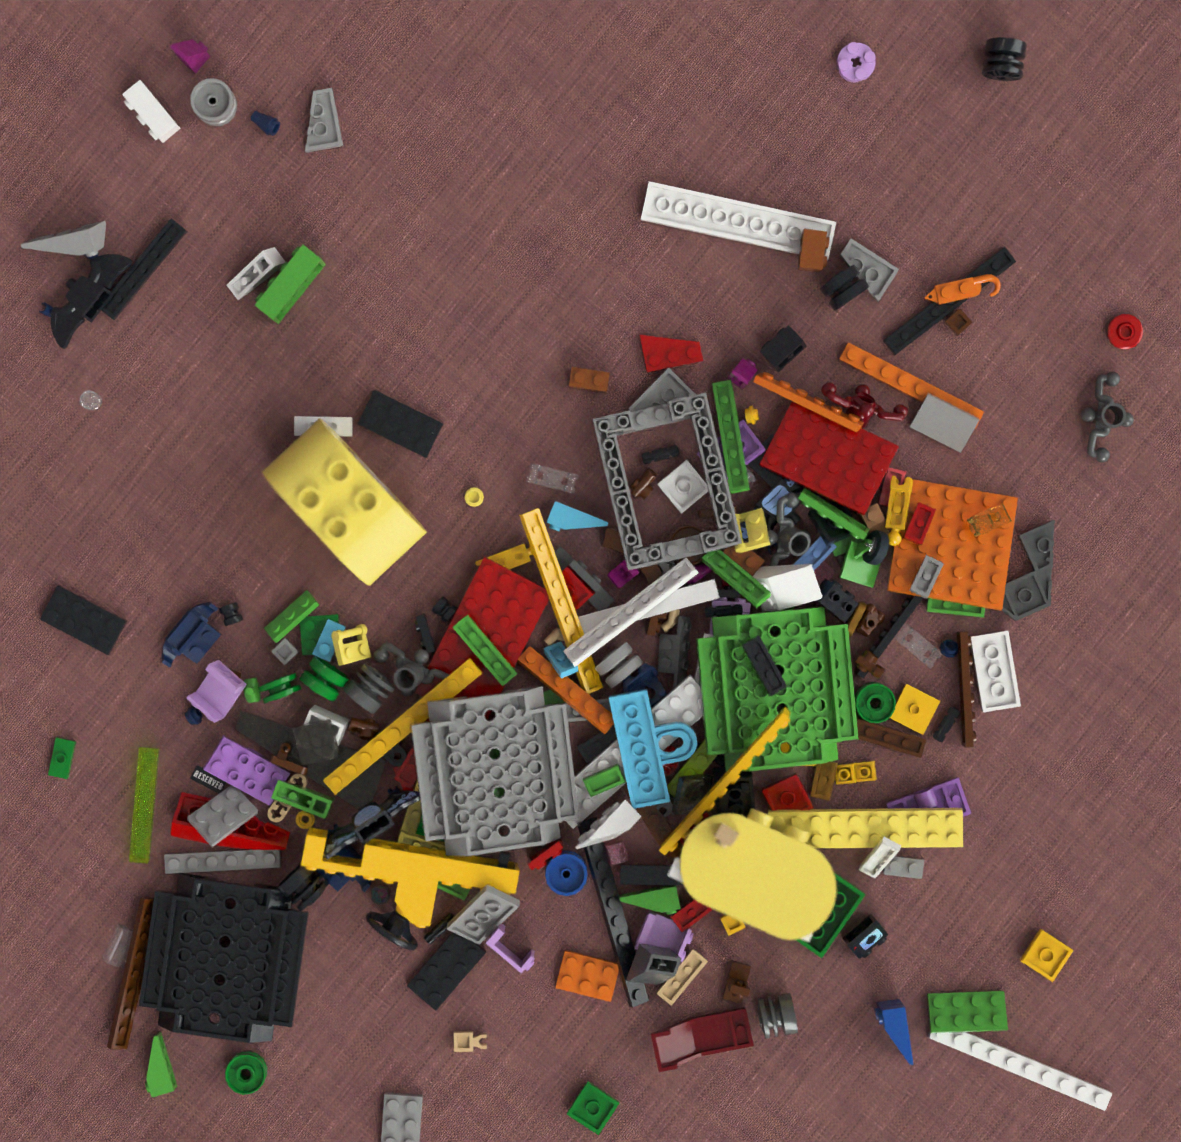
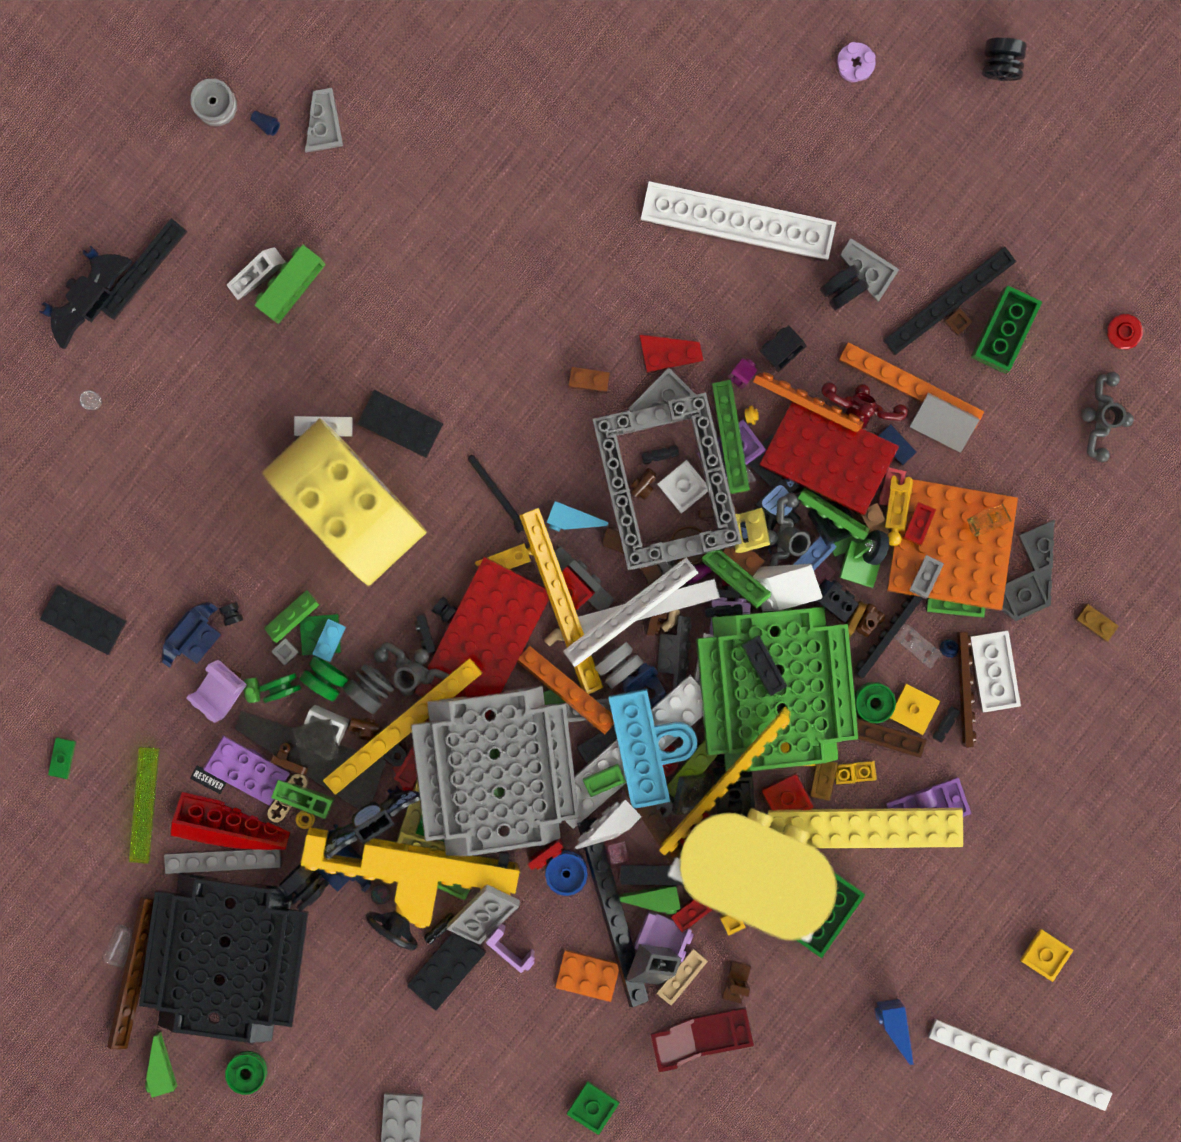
light grey wedge [21,221,106,257] -> none
white brick [122,80,181,143] -> none
magenta slope [170,39,211,74] -> none
dark blue plate [185,706,202,725] -> none
light grey plate [188,785,258,847] -> none
light yellow plate [331,624,371,666] -> none
bright green plate [453,614,518,686] -> none
tan plate [454,1031,487,1052] -> none
light yellow plate [464,488,484,507] -> none
clear plate [526,463,579,494] -> none
medium azure plate [544,641,578,678] -> none
magenta bracket [607,559,640,589] -> none
tan plate [714,823,739,849] -> none
dark grey wheel [757,993,798,1039] -> none
dark orange brick [797,229,830,273] -> none
black slope [842,914,889,959] -> none
reddish brown plate [855,649,885,679] -> none
white plate [858,837,901,878] -> none
light grey plate [883,856,924,879] -> none
orange plate [924,274,1001,305] -> none
bright green plate [927,991,1008,1033] -> none
none -> black piece [468,455,524,534]
none -> dark blue tile [878,424,917,465]
none -> green brick [970,285,1042,374]
none -> pearl gold plate [1075,604,1119,642]

